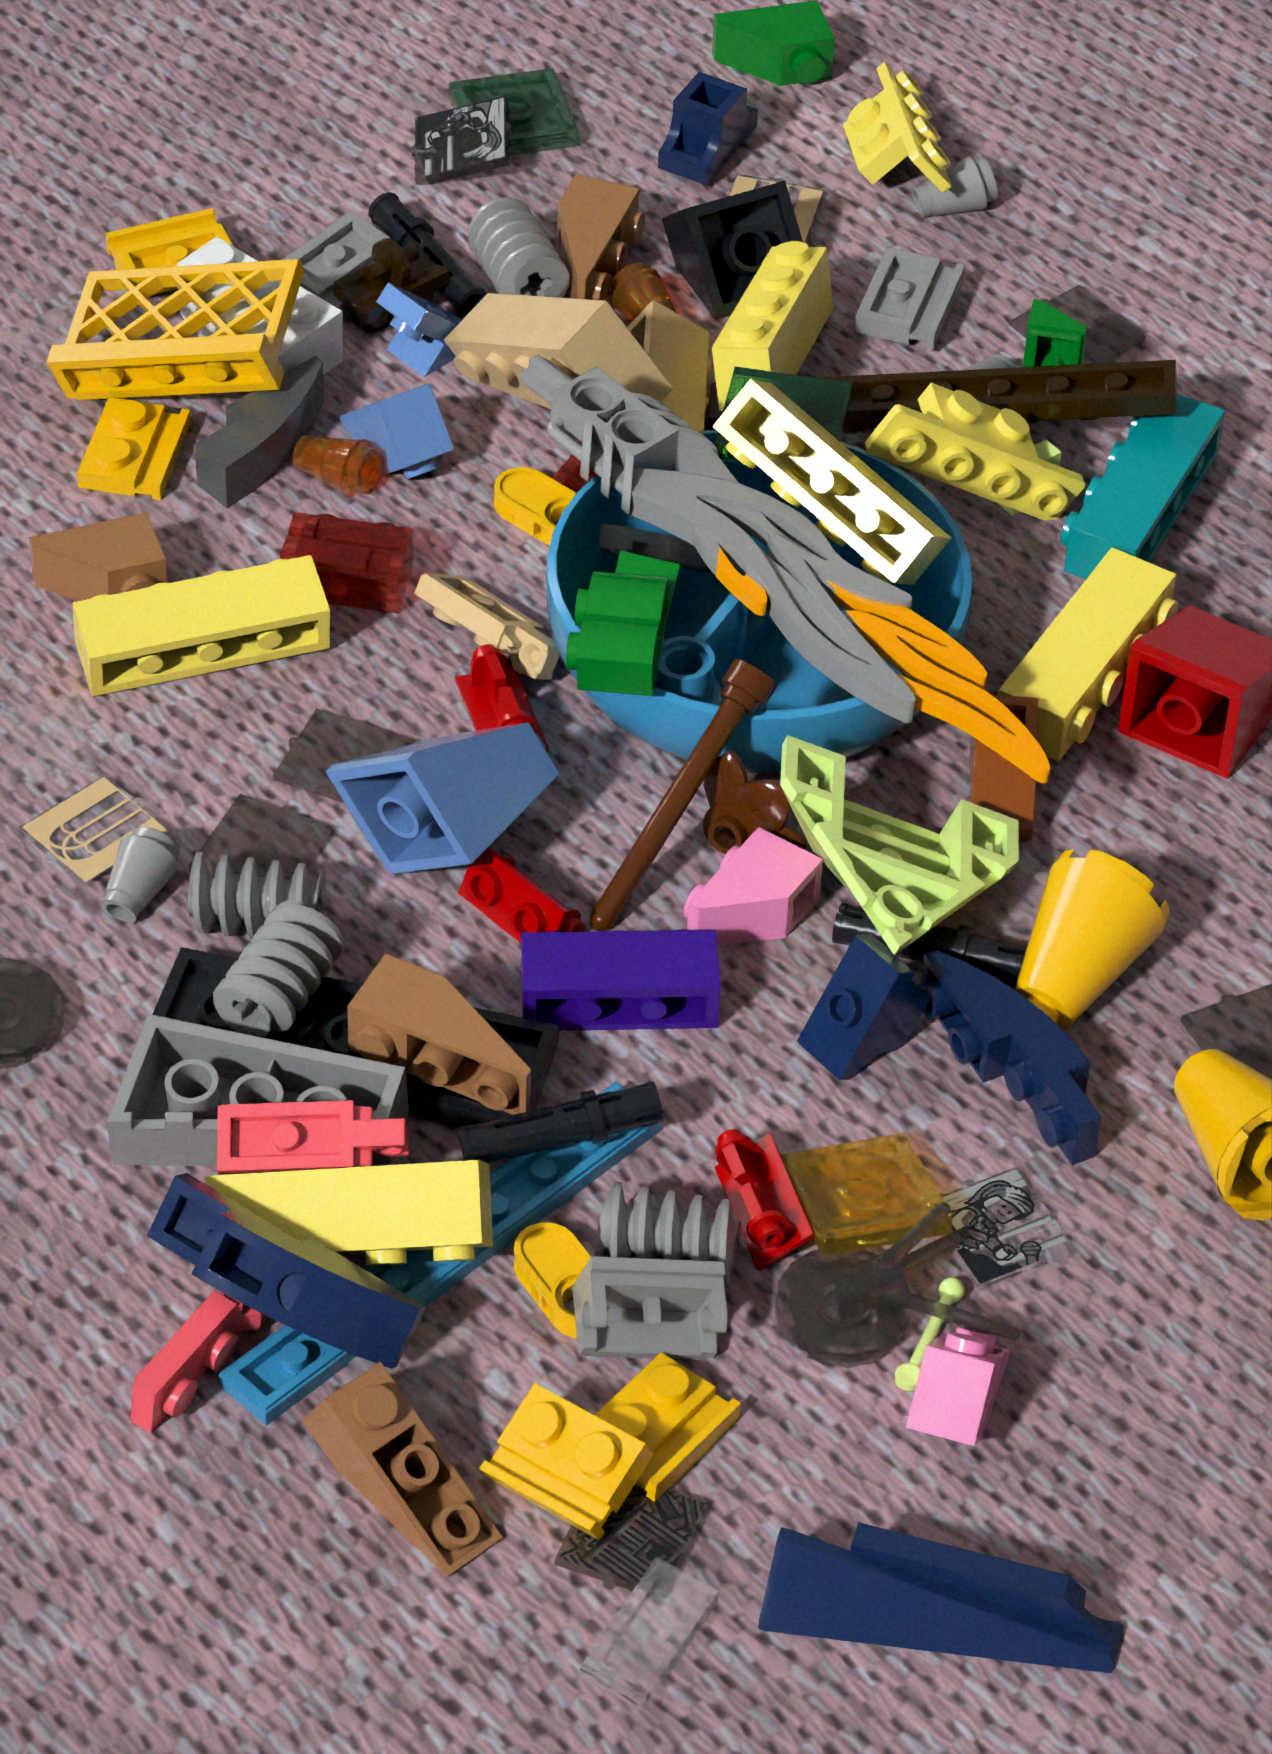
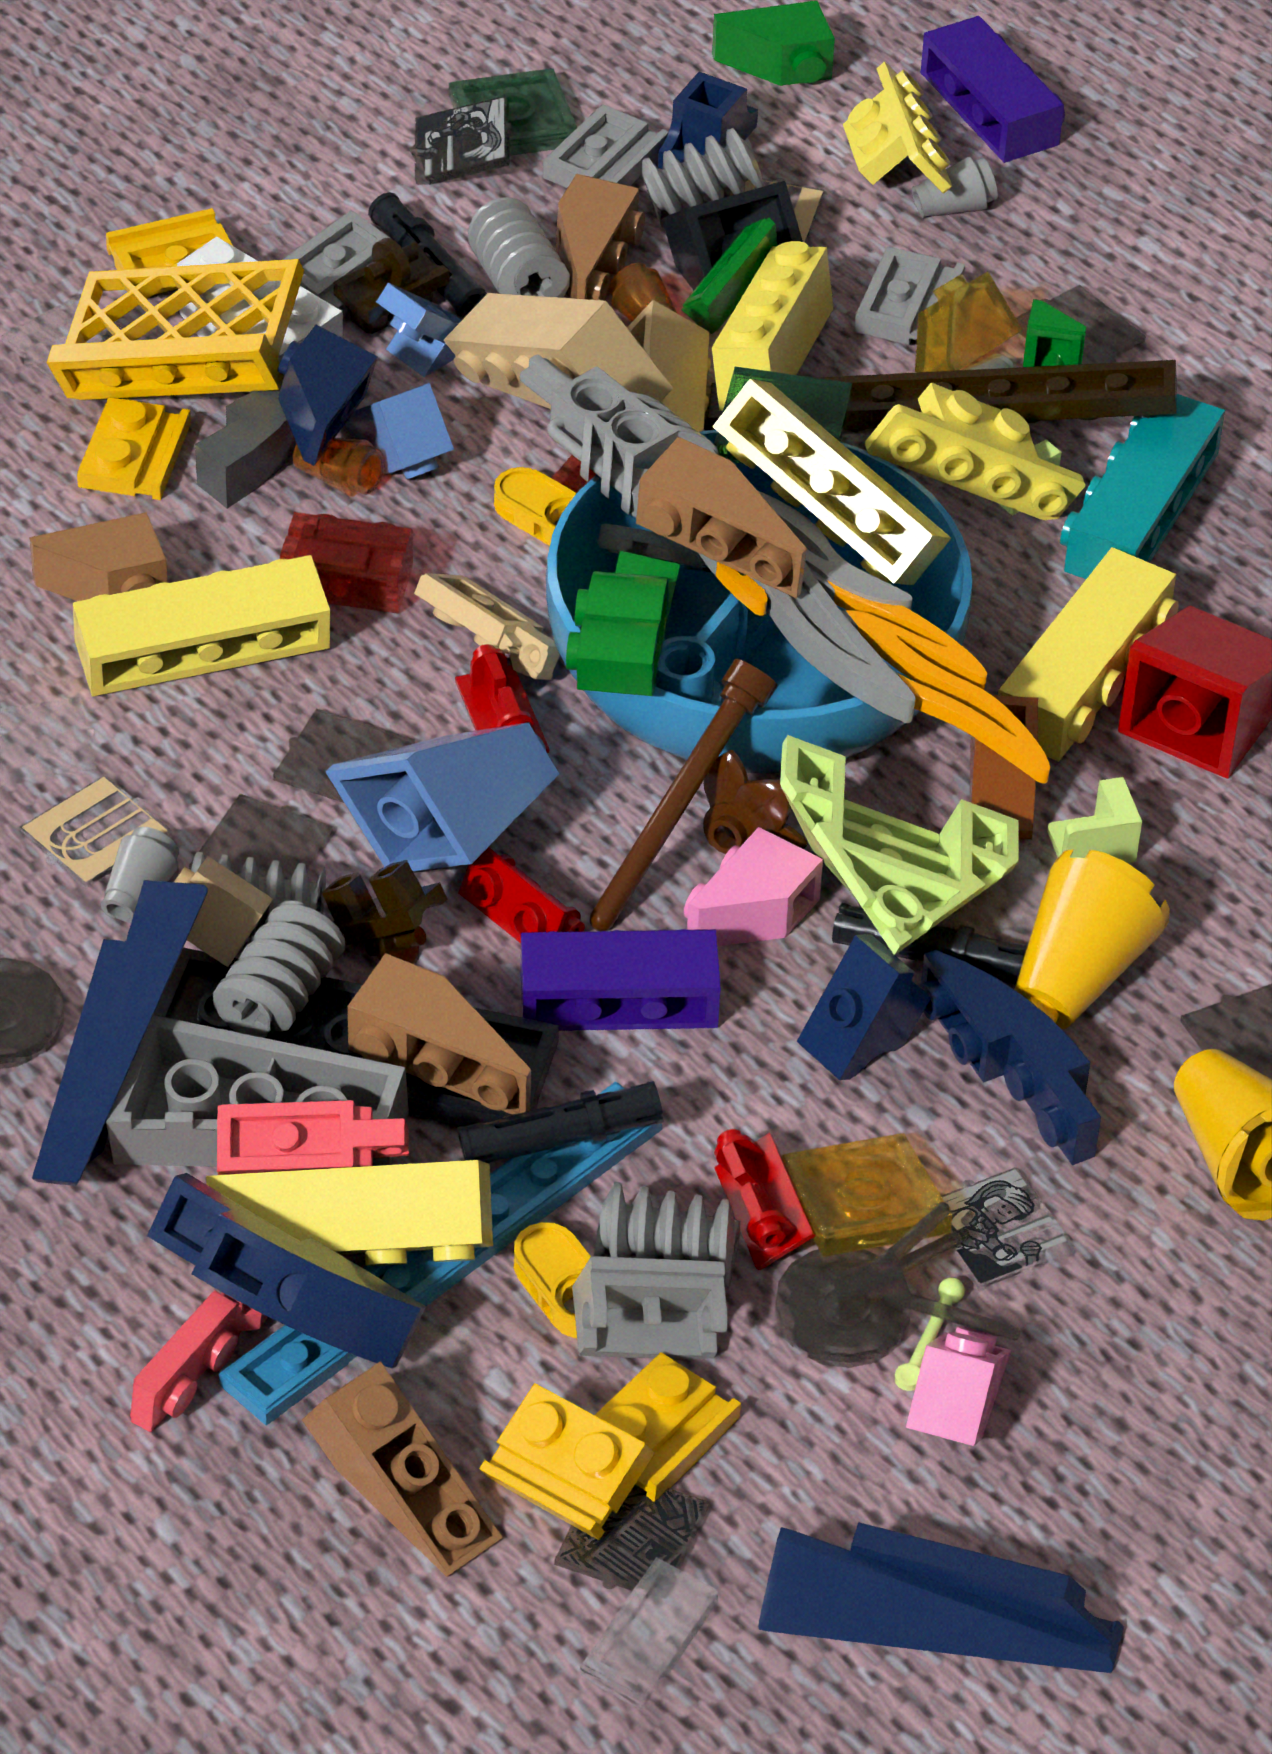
none -> dark blue wedge [32,880,208,1186]
none -> tan brick [174,856,273,967]
none -> dark blue slope [278,325,378,466]
none -> dark brown hips [322,860,448,964]
none -> light grey plate [543,104,669,188]
none -> medium nougat slope [636,437,807,599]
none -> light grey piece [642,128,765,227]
none -> green slope [681,218,778,334]
none -> clear yellow slope [915,271,1023,373]
none -> dark purple brick [920,16,1065,163]
none -> yellowish green panel [1047,777,1142,863]

